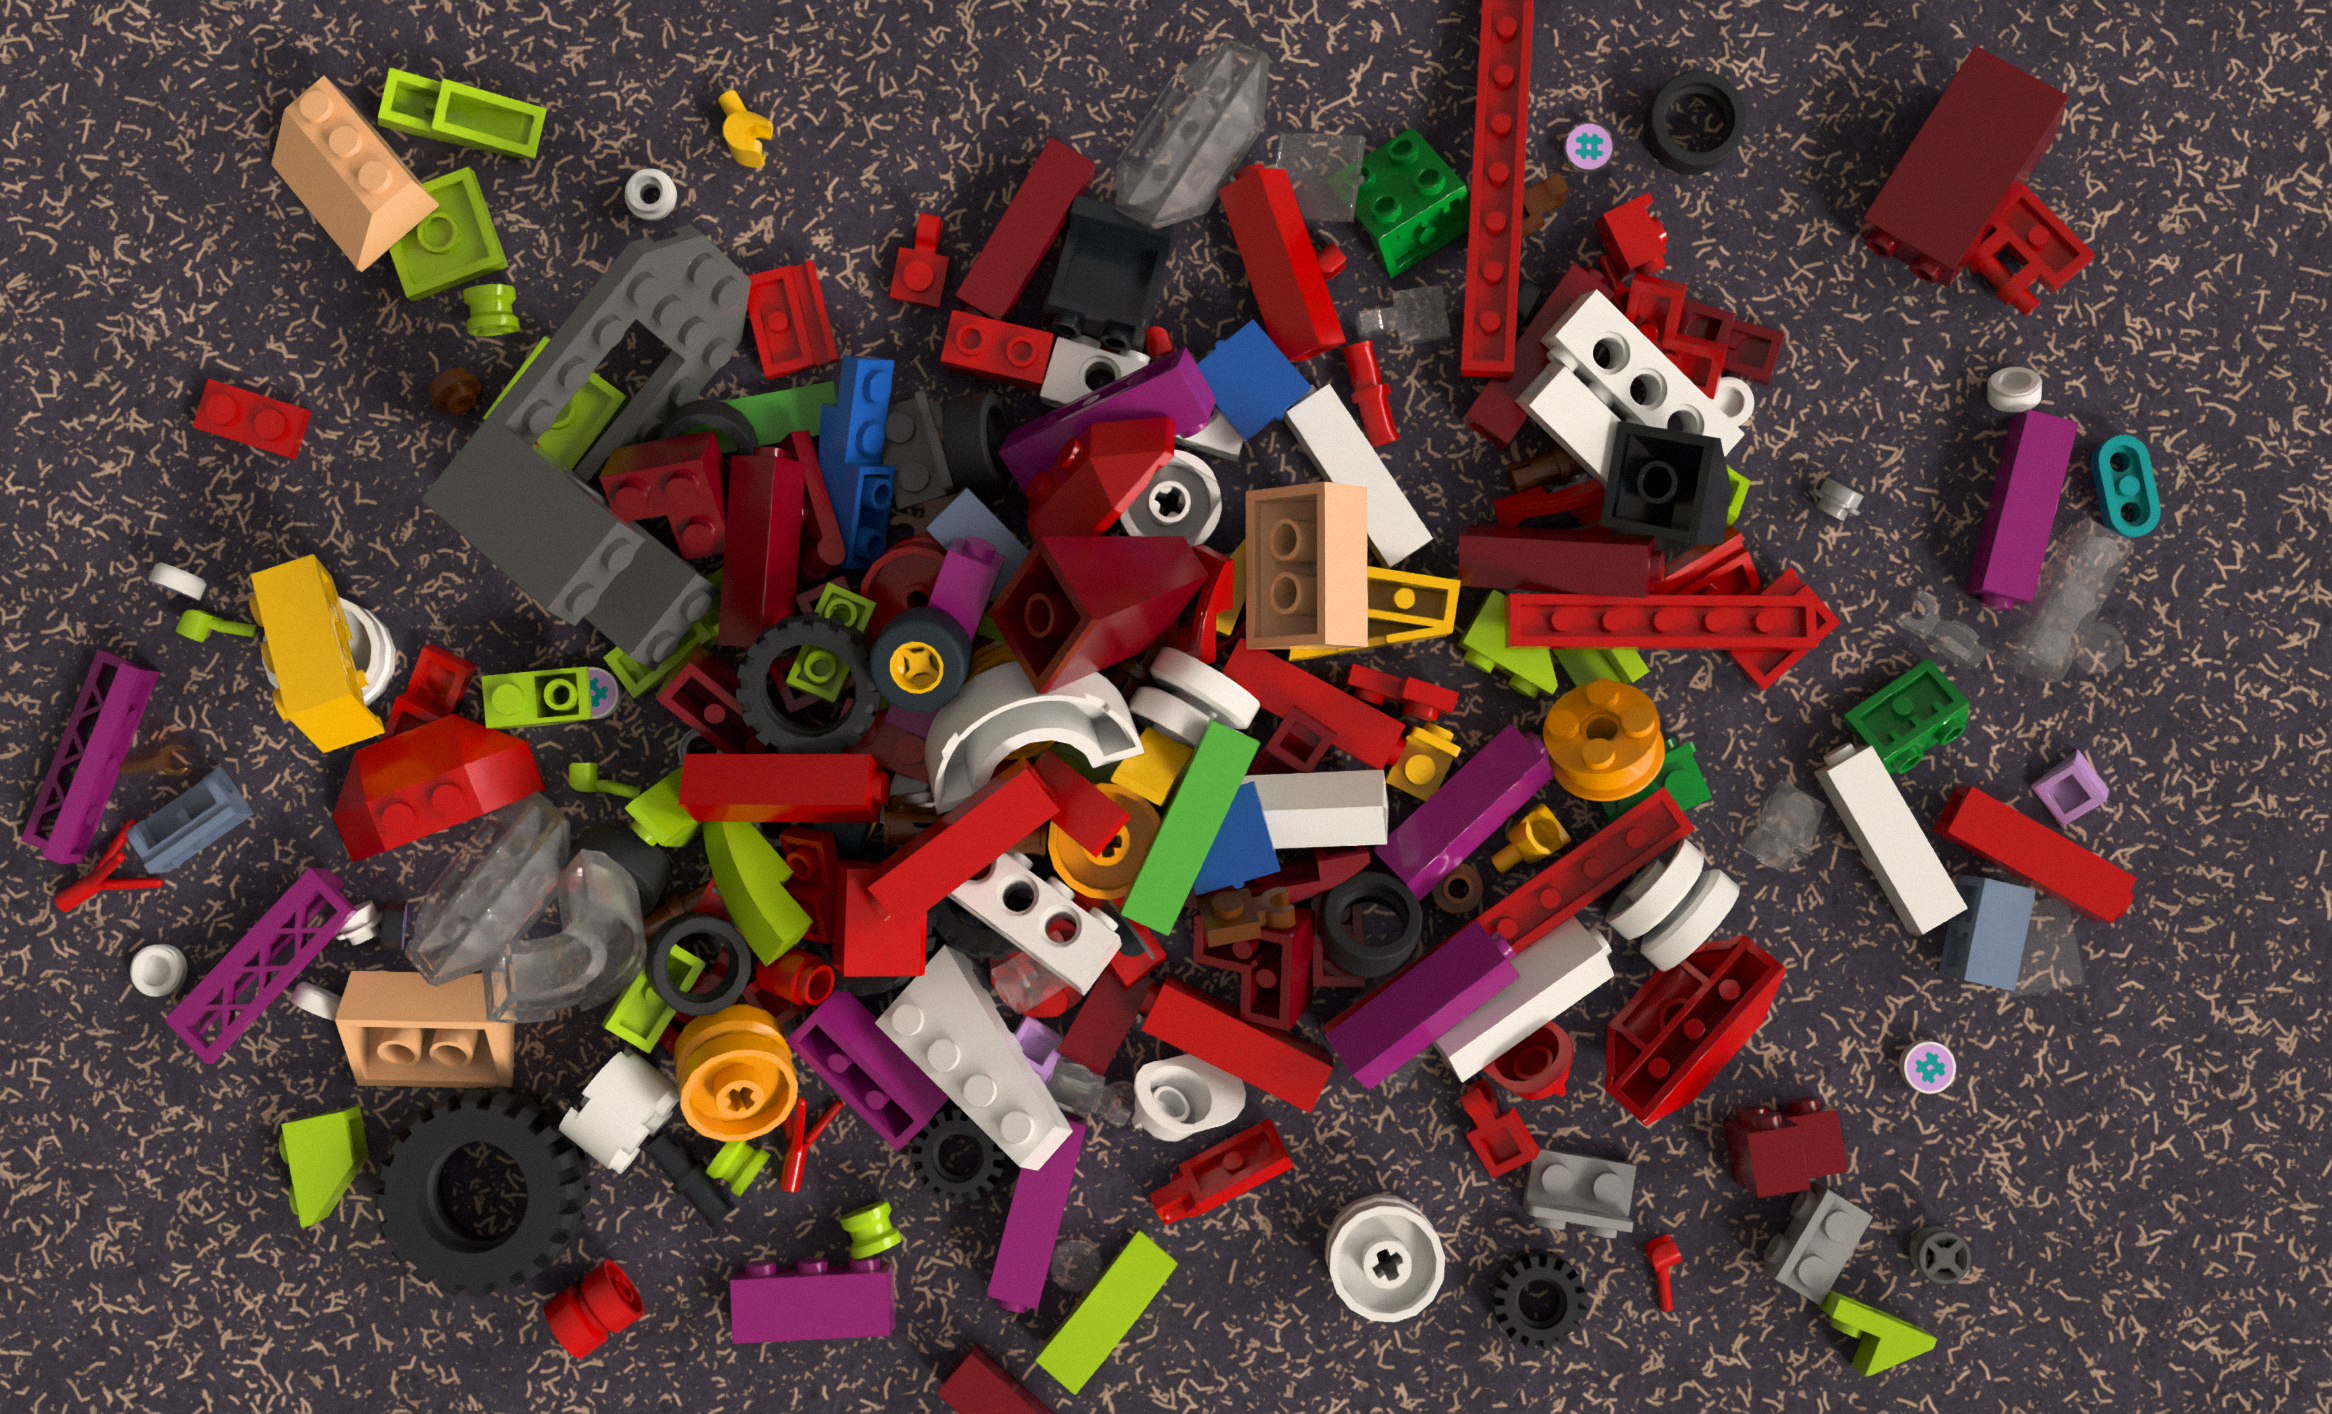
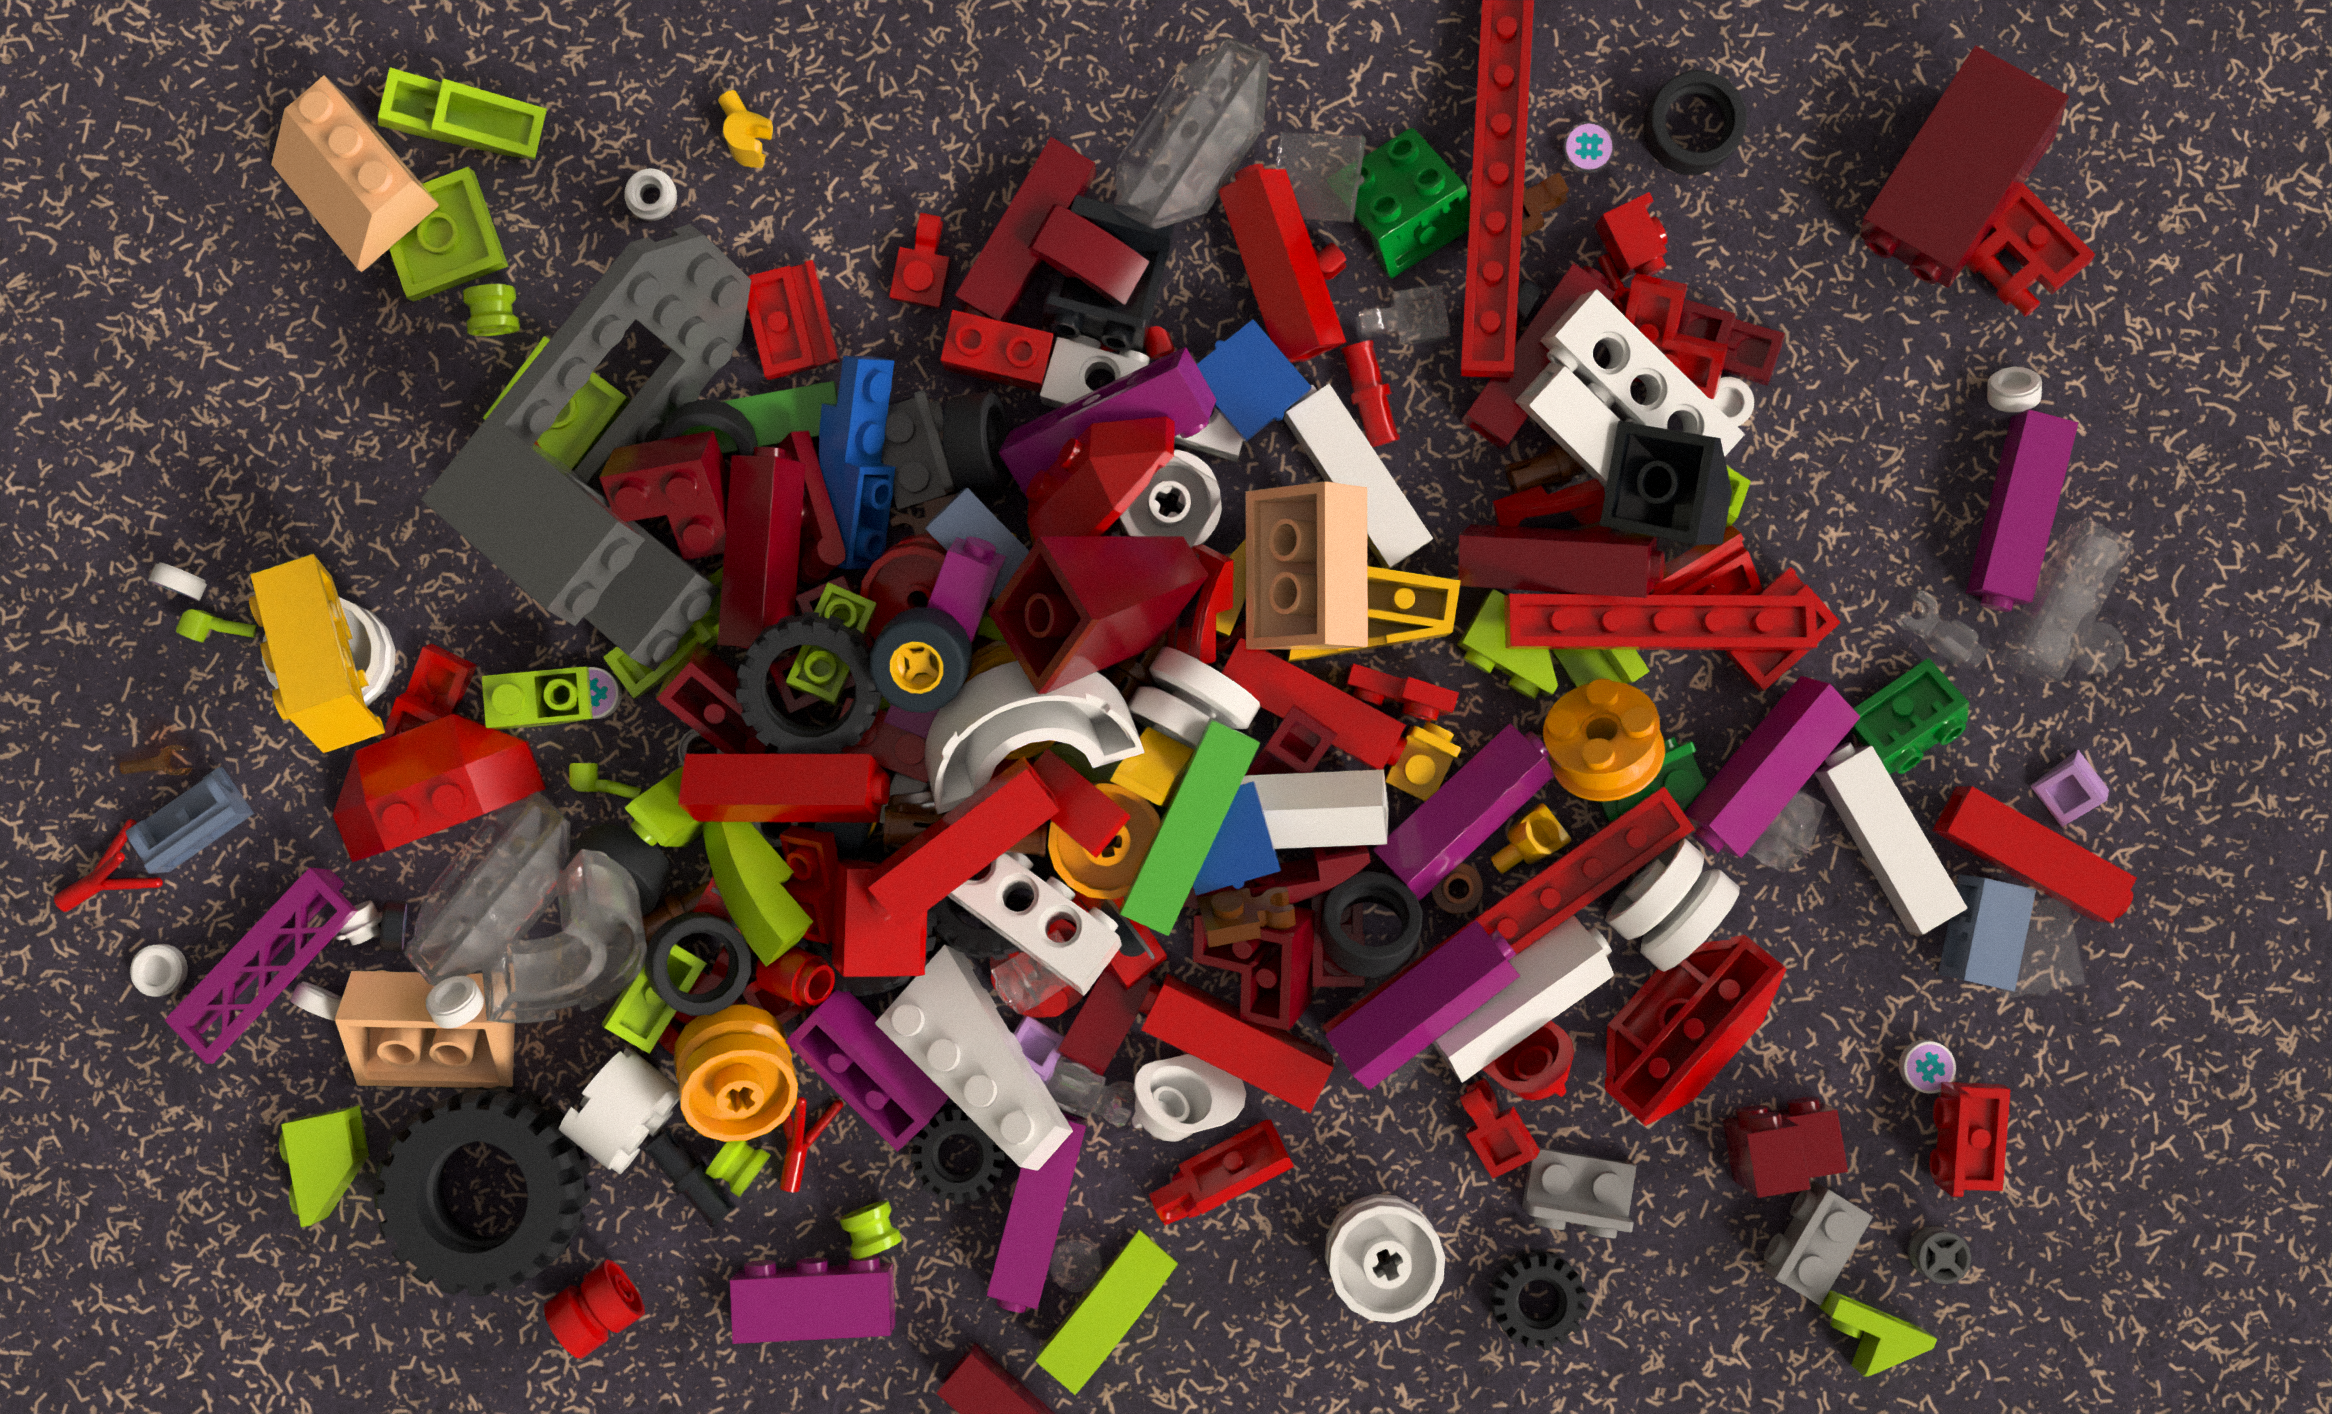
magenta fence [20,649,160,864] -> none
red plate [192,379,311,460] -> none
reddish brown plate [430,367,482,414] -> none
red hand [1645,1234,1682,1312] -> none
light grey plate [1813,477,1864,521] -> none
teal plate [2091,435,2161,539] -> none
none -> white tile [425,976,484,1028]
none -> dark red slope [1028,204,1149,306]
none -> magenta brick [1684,676,1860,858]
none -> red bracket [1929,1082,2010,1197]

